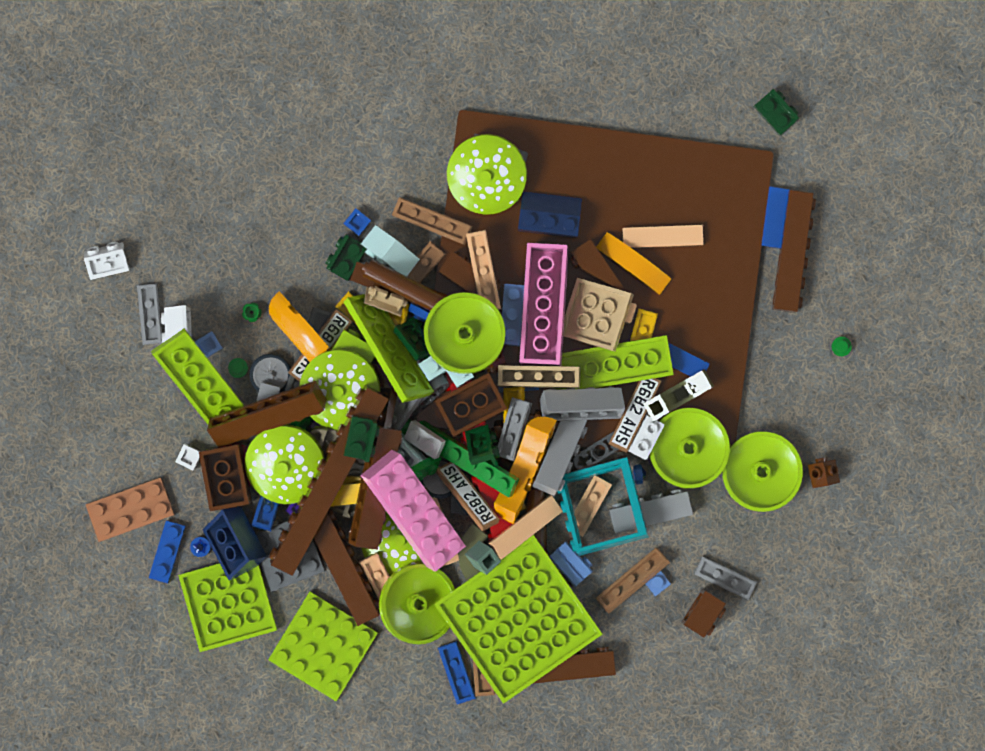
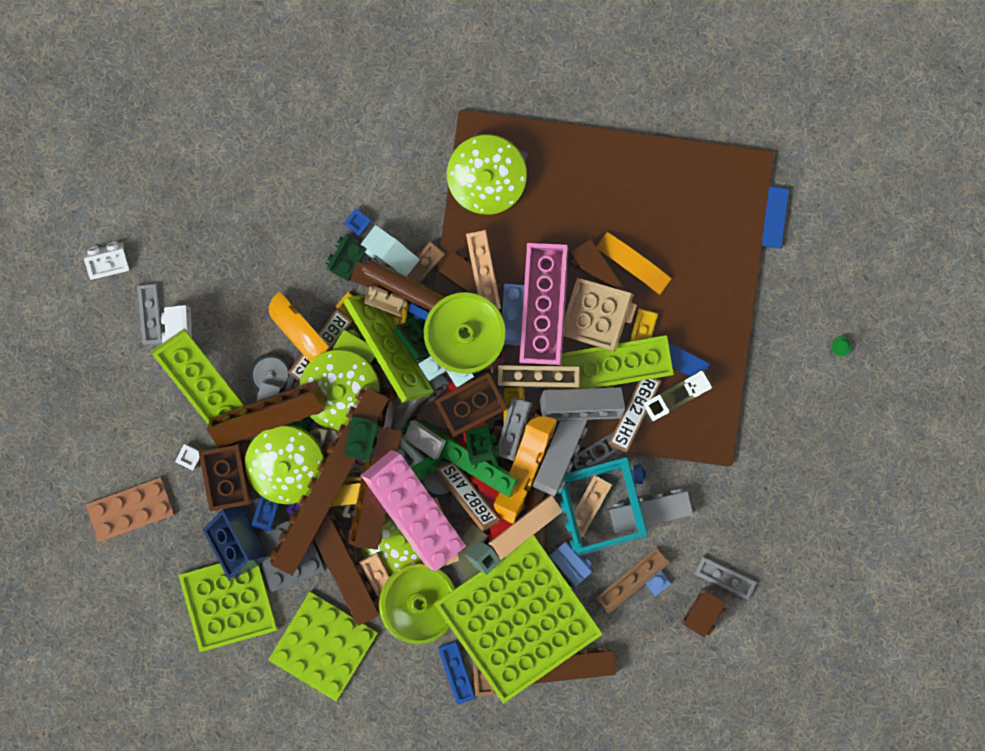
blue plate [149,520,186,584] -> none
blue tile [190,537,211,557] -> none
medium blue plate [195,331,223,358] -> none
green plate [228,358,248,378] -> none
green plate [242,303,262,322] -> none
medium nougat tile [392,197,472,245] -> none
dark blue slope [518,191,582,238] -> none
light nougat tile [622,225,703,248] -> none
white bracket [628,415,664,460] -> none
lime dish [649,408,730,488] -> none
lime dish [722,432,803,512] -> none
dark green bracket [753,89,799,136] -> none
reddish brown brick [772,190,816,313] -> none
reddish brown brick [808,457,840,488] -> none

